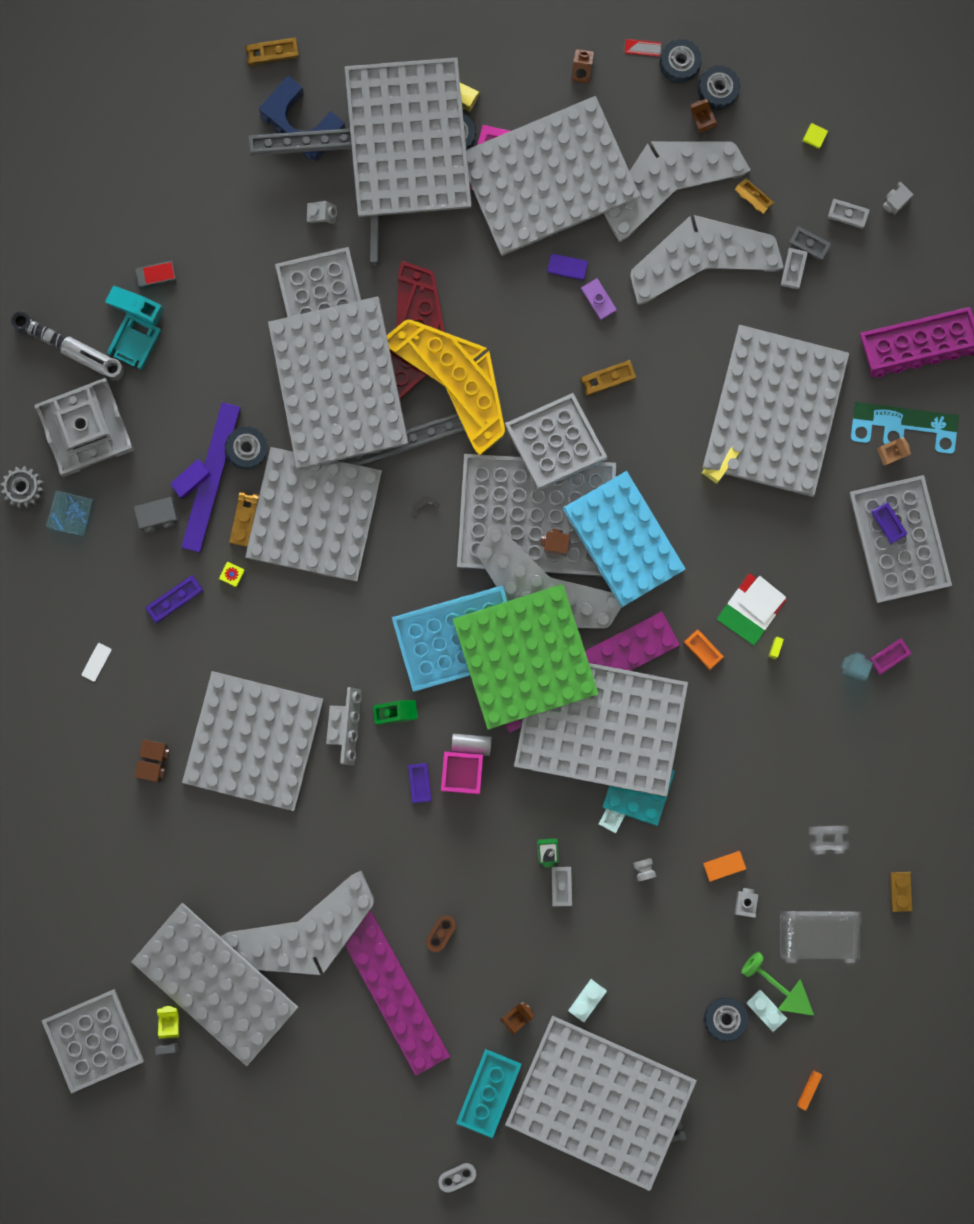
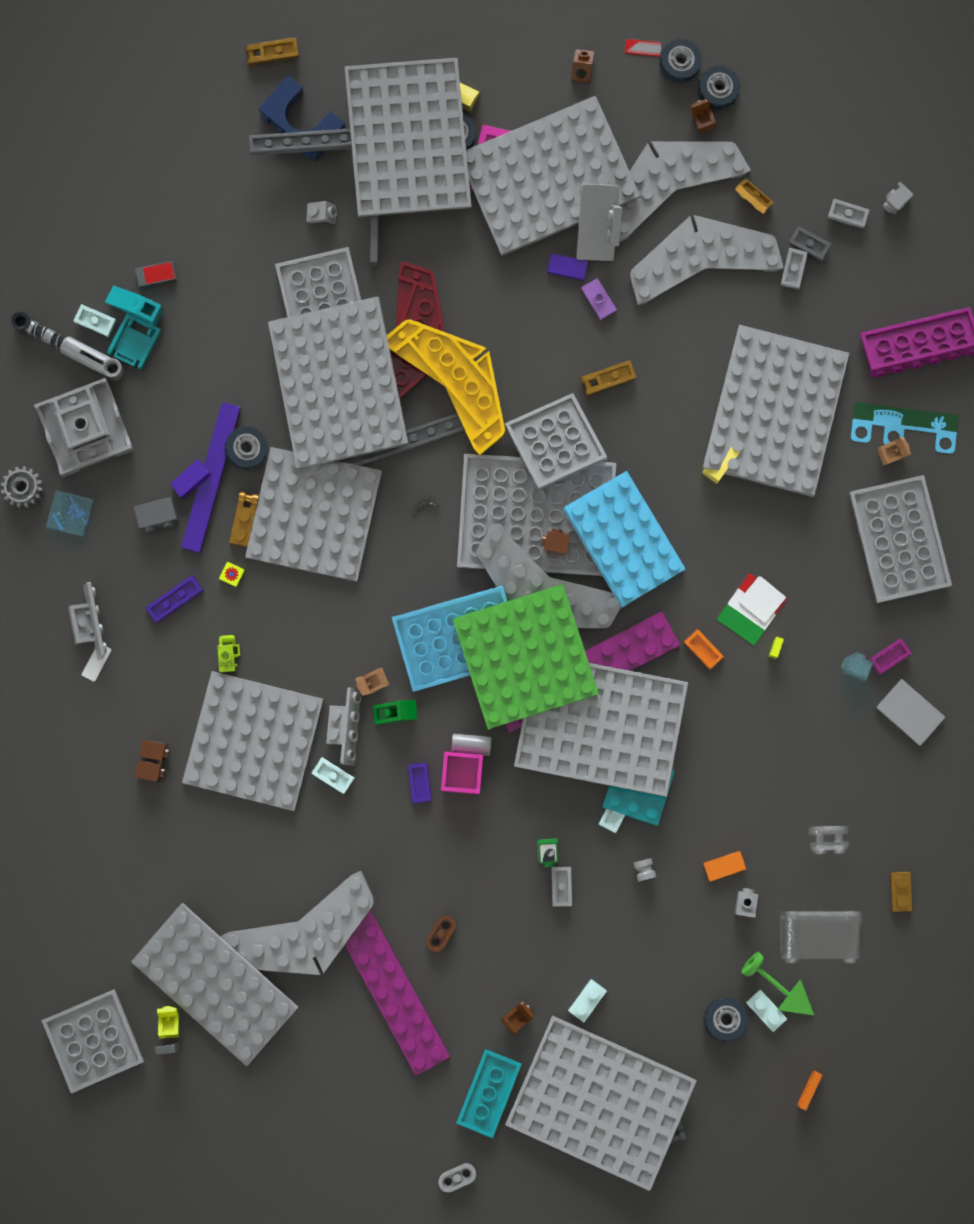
neon yellow tile [803,123,828,149] -> none
dark purple tile [871,502,908,545] -> none
none -> light grey bracket [68,582,107,660]
none -> light aqua plate [74,304,117,338]
none -> lime piece [217,635,240,673]
none -> light aqua plate [312,757,355,794]
none -> medium nougat bracket [355,668,389,696]
none -> light grey bracket [576,184,622,261]
none -> light grey tile [876,679,945,746]

